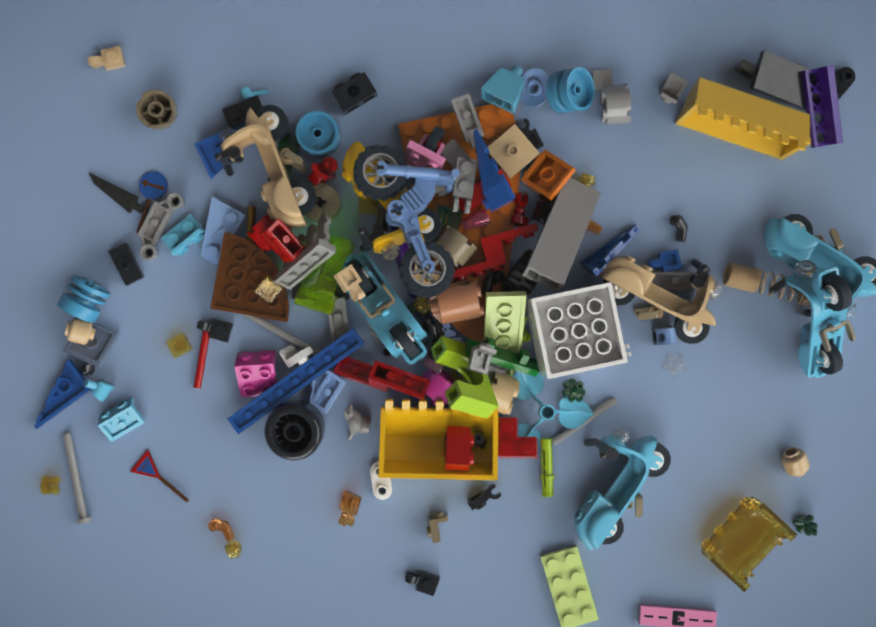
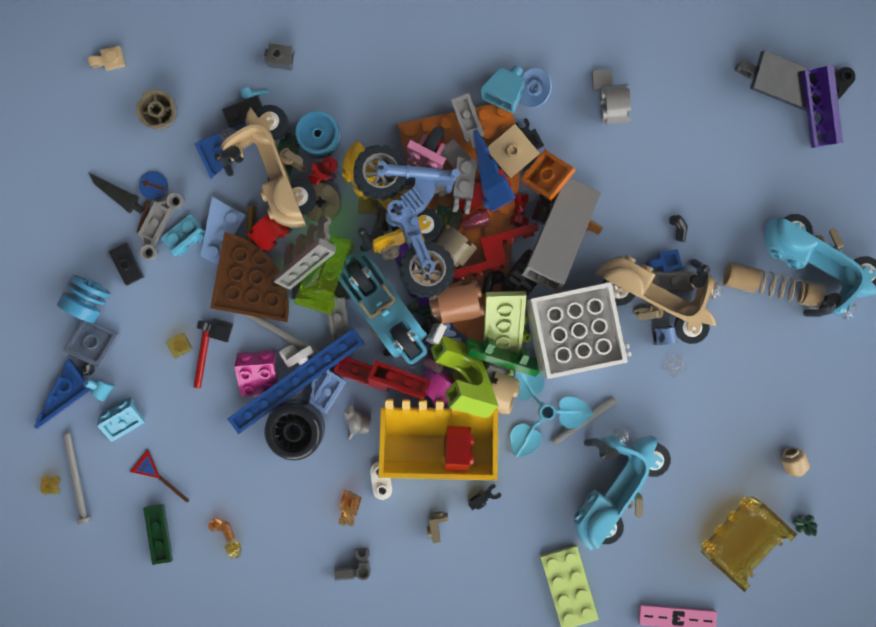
tan head [64,317,96,345] -> none
clear yellow plate [254,275,283,303] -> none
red brick [259,218,306,263] -> none
black brick [332,72,378,115] -> none
tan plate [333,264,366,302] -> none
black plate [405,570,440,596] -> none
clear yellow plate [414,296,431,316] -> none
light grey bracket [467,343,497,375] -> none
black arm [474,431,487,449] -> none
red brick [498,417,538,459] -> none
lime pin [540,438,555,497] -> none
dark azure wheel [546,67,595,114] -> none
dark green plant [562,378,586,402] -> none
clear yellow plate [577,173,596,187] -> none
blue wing [580,224,639,277] -> none
light grey bracket [659,72,689,104] -> none
yellow piece [675,77,811,160] -> none
piece [769,260,856,378] -> none
none -> dark green plate [143,504,173,565]
none -> dark grey brick [264,43,295,70]
none -> dark grey bar [334,548,371,581]
none -> white tile [426,323,447,344]

